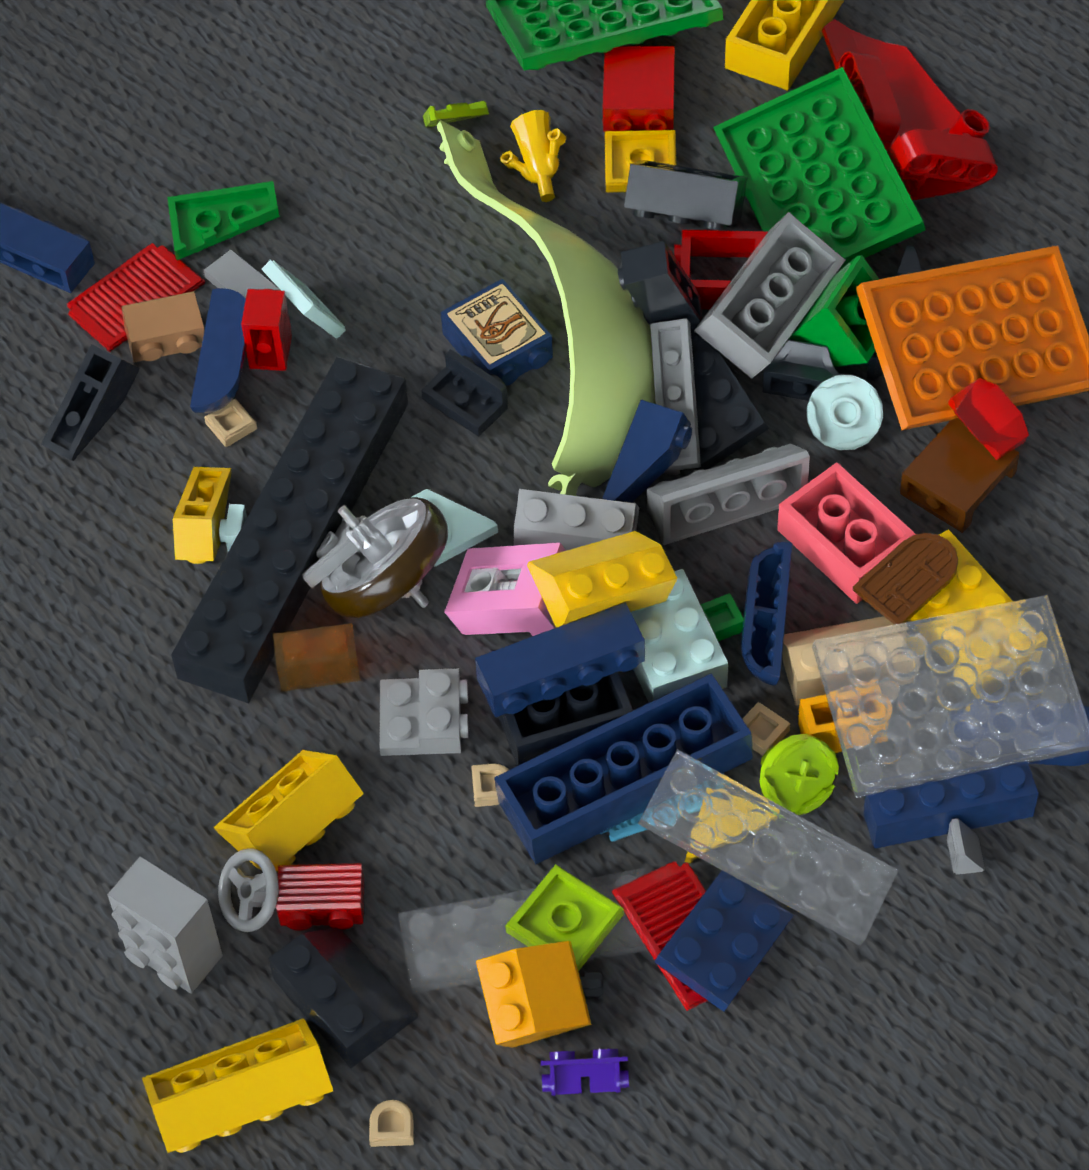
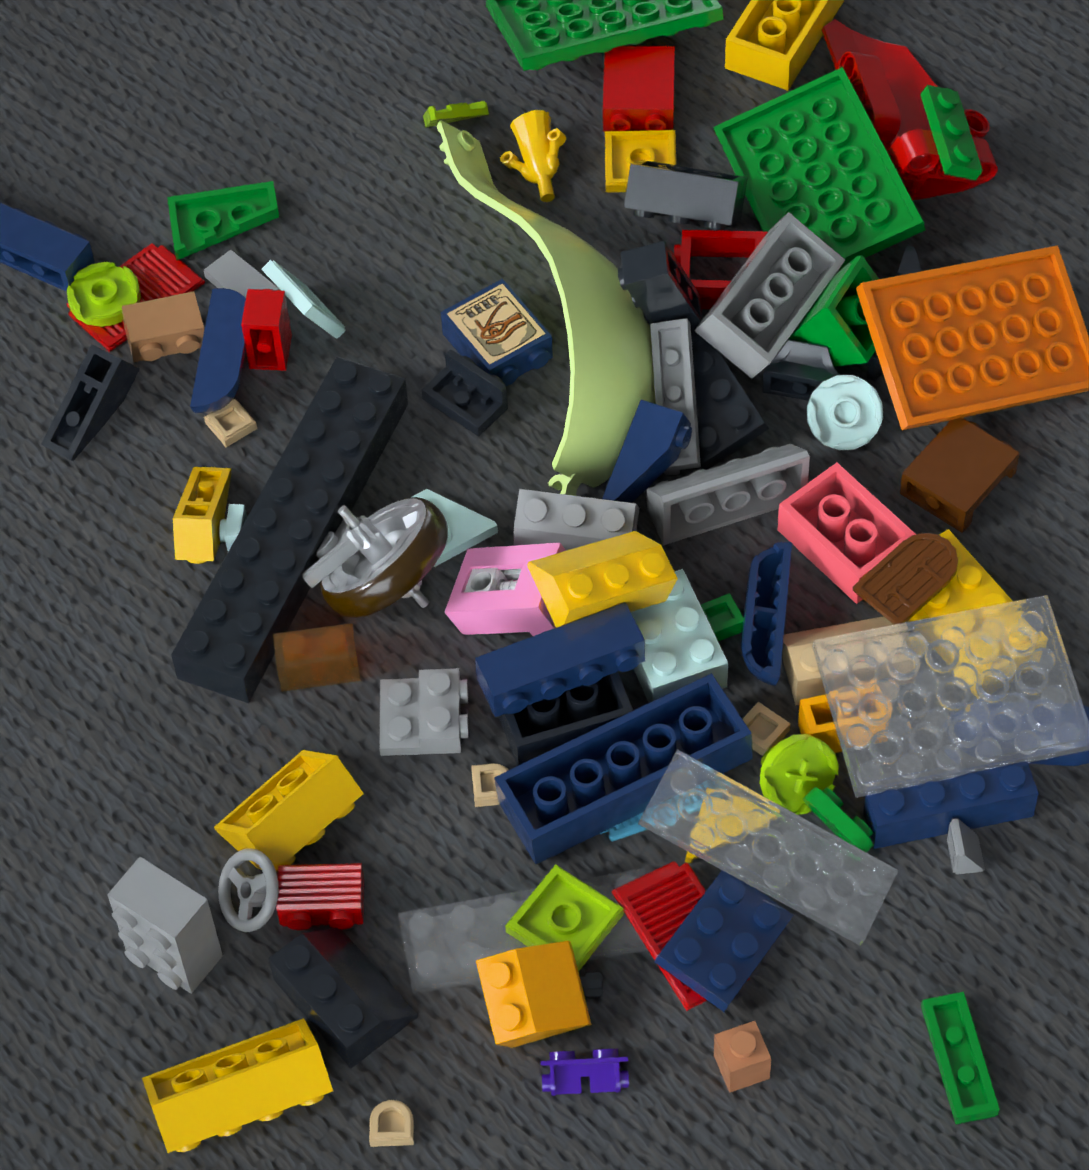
red slope [948,378,1029,460] -> none
none -> lime tile [67,262,141,327]
none -> nougat brick [714,1021,771,1093]
none -> green plate [803,787,874,857]
none -> green plate [920,85,983,181]
none -> green plate [921,992,1000,1124]

